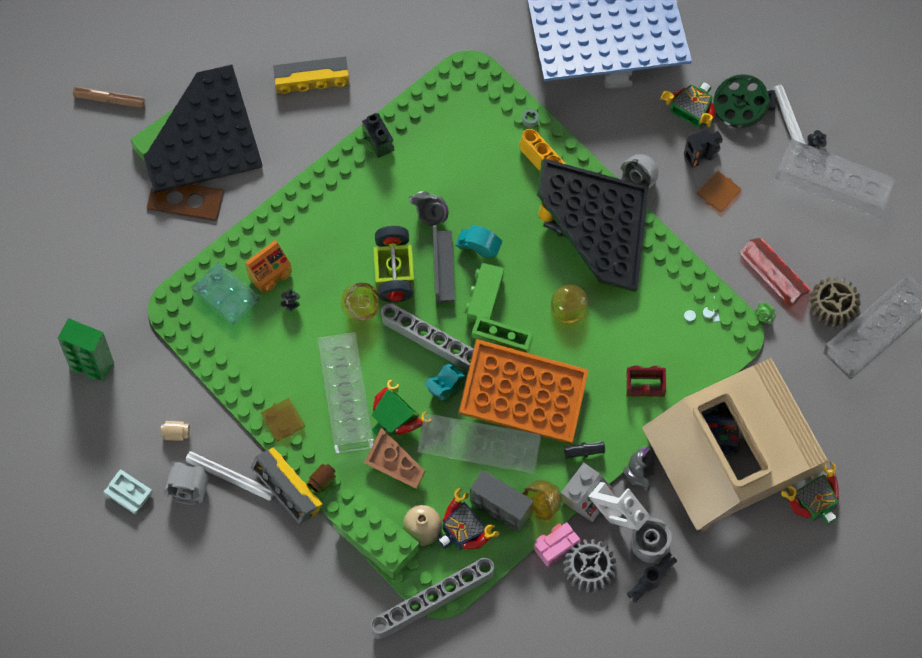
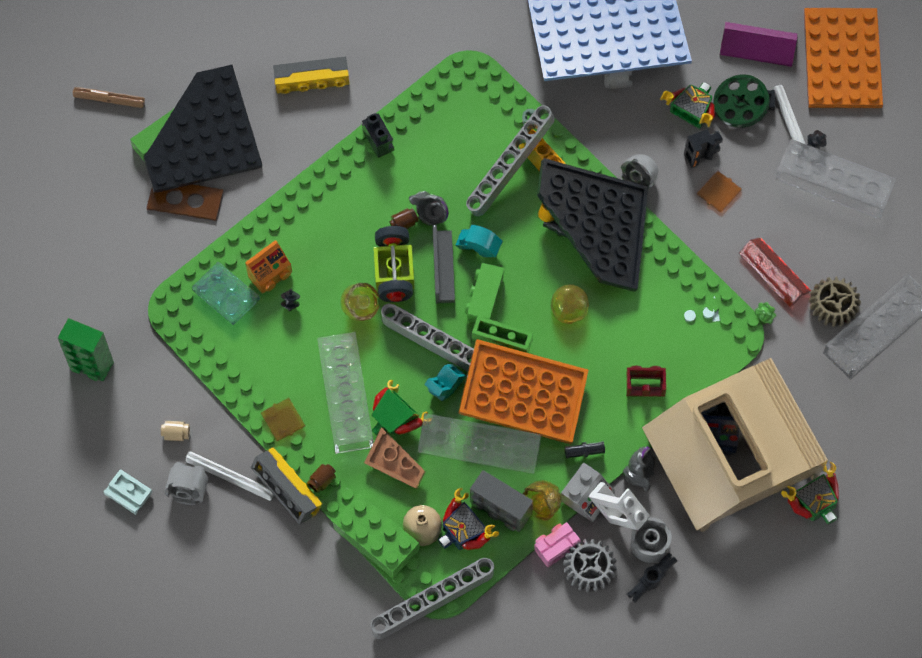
none -> reddish brown brick [389,208,419,229]
none -> light grey beam [466,106,554,216]
none -> magenta slope [720,22,797,67]
none -> orange plate [804,8,883,108]

